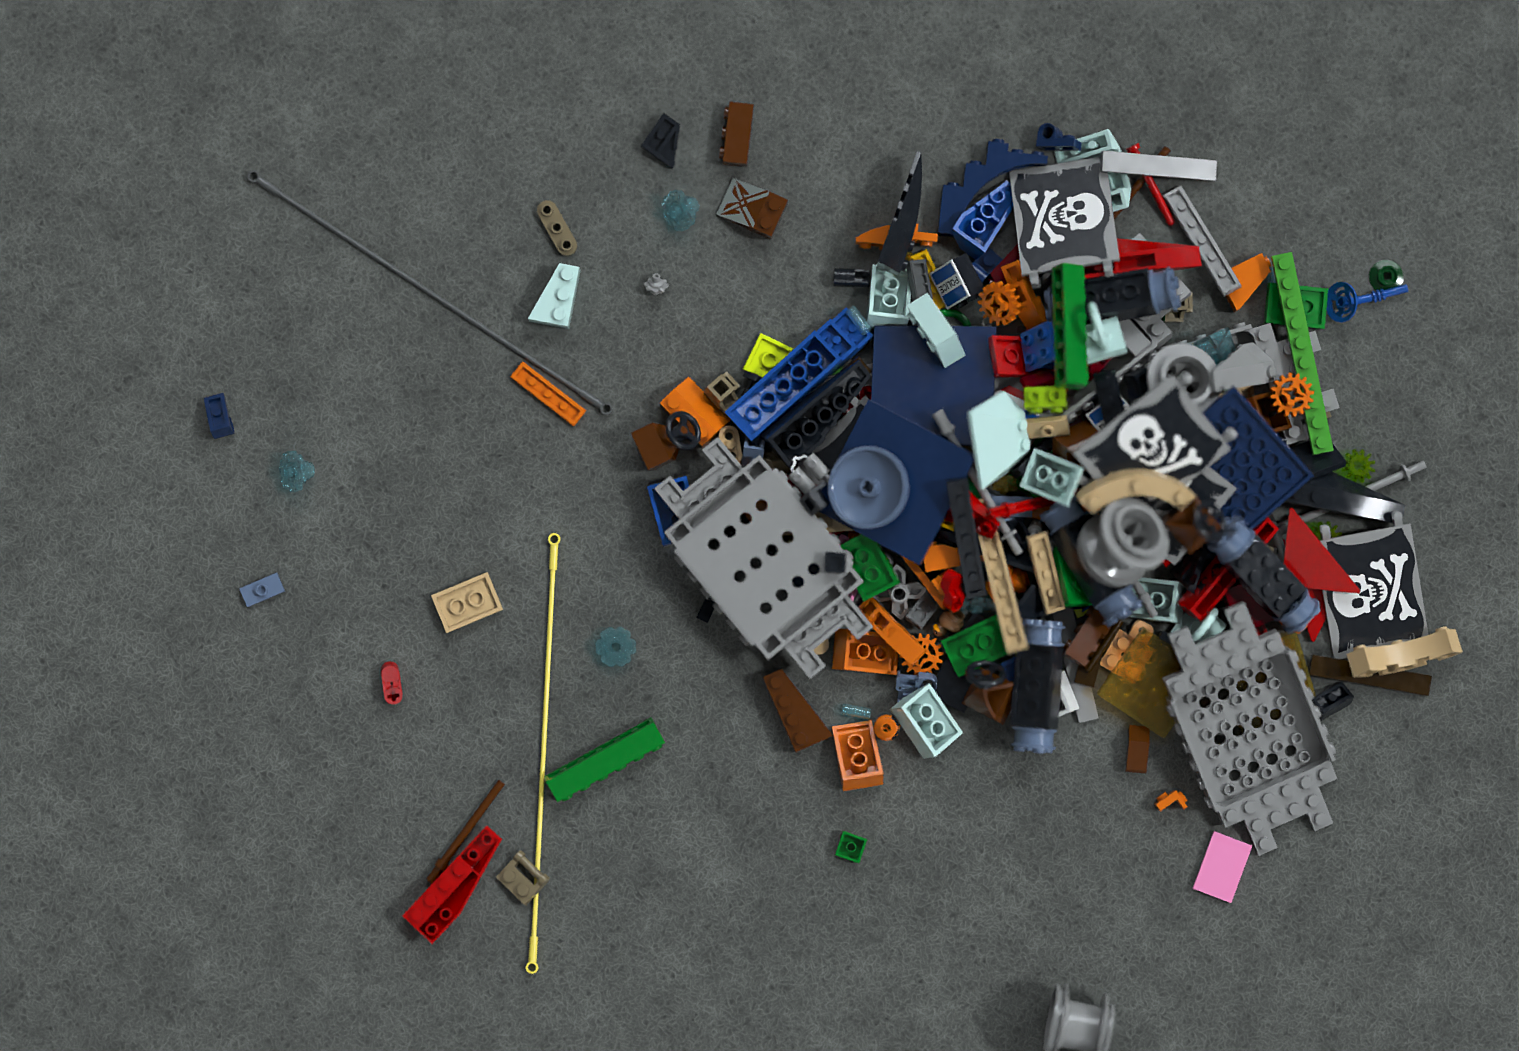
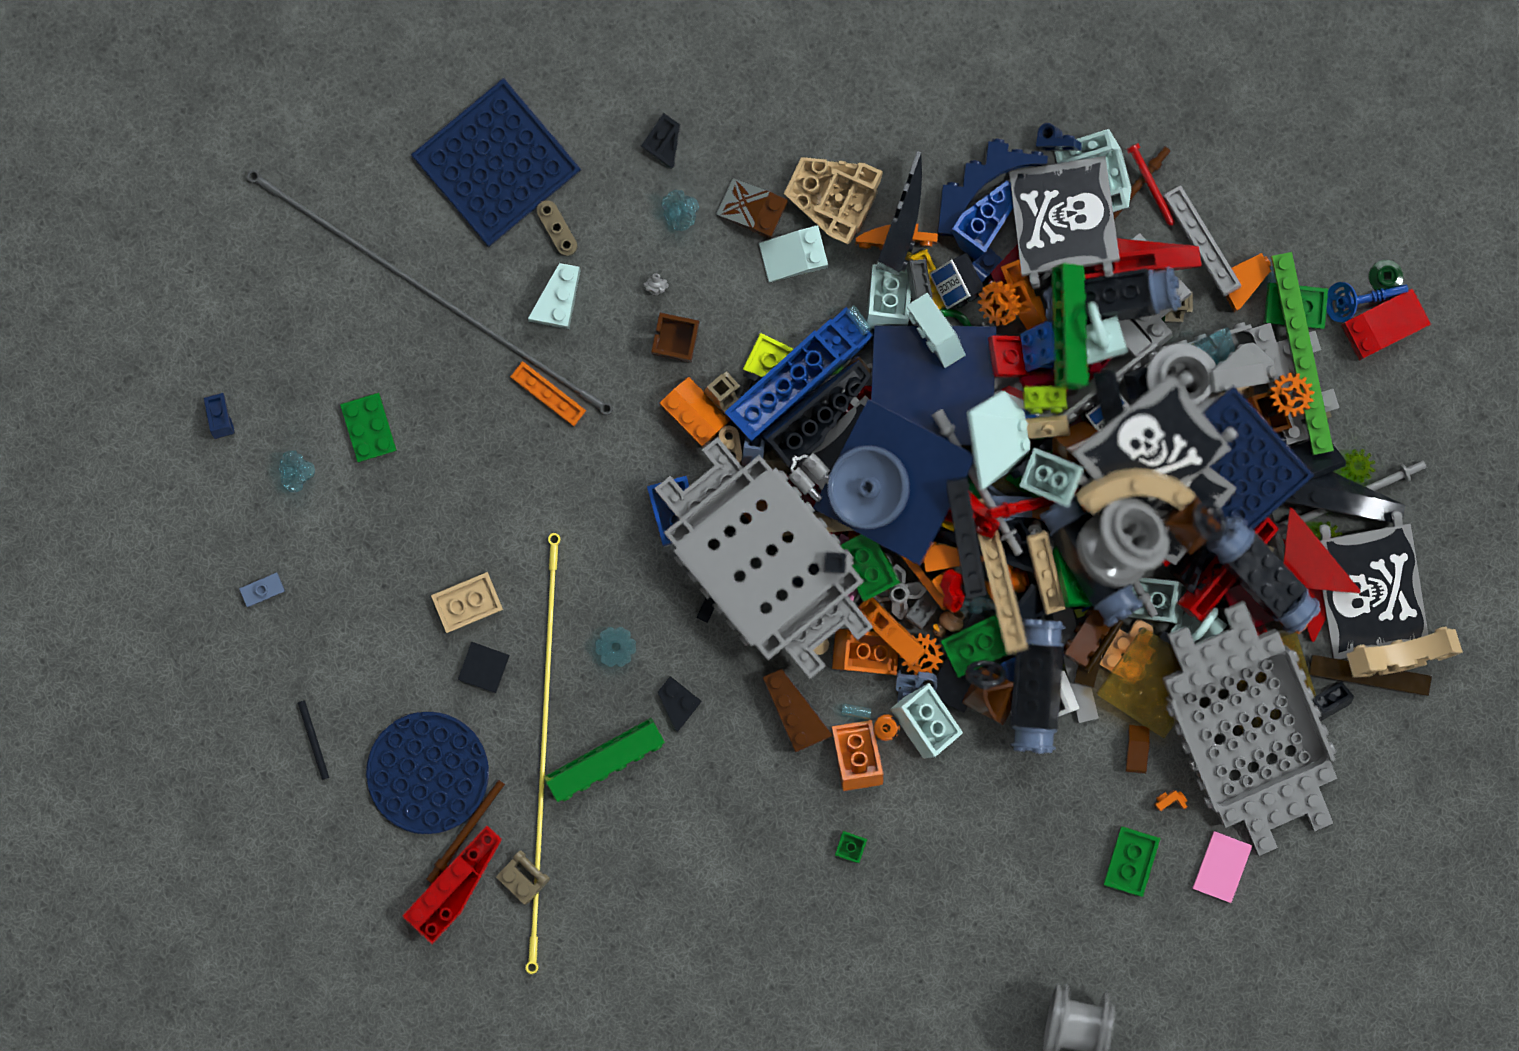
red piece [381,661,403,704] -> none
reddish brown piece [631,411,701,471] -> none
reddish brown brick [719,102,754,167] -> none
black panel [800,481,830,516] -> none
black hinge [833,268,870,288] -> none
clear yellow plant [993,476,1018,495] -> none
tile [1100,151,1217,181] -> none
none -> black bar [297,700,330,780]
none -> green plate [340,393,397,463]
none -> dark blue tile [366,712,489,834]
none -> dark blue tile [411,78,581,247]
none -> black tile [458,641,510,693]
none -> reddish brown piece [651,313,700,363]
none -> black wing [658,676,702,732]
none -> light aqua slope [759,226,828,282]
none -> tan wedge [784,157,883,245]
none -> green plate [1103,826,1161,897]
none -> red slope [1341,289,1431,361]

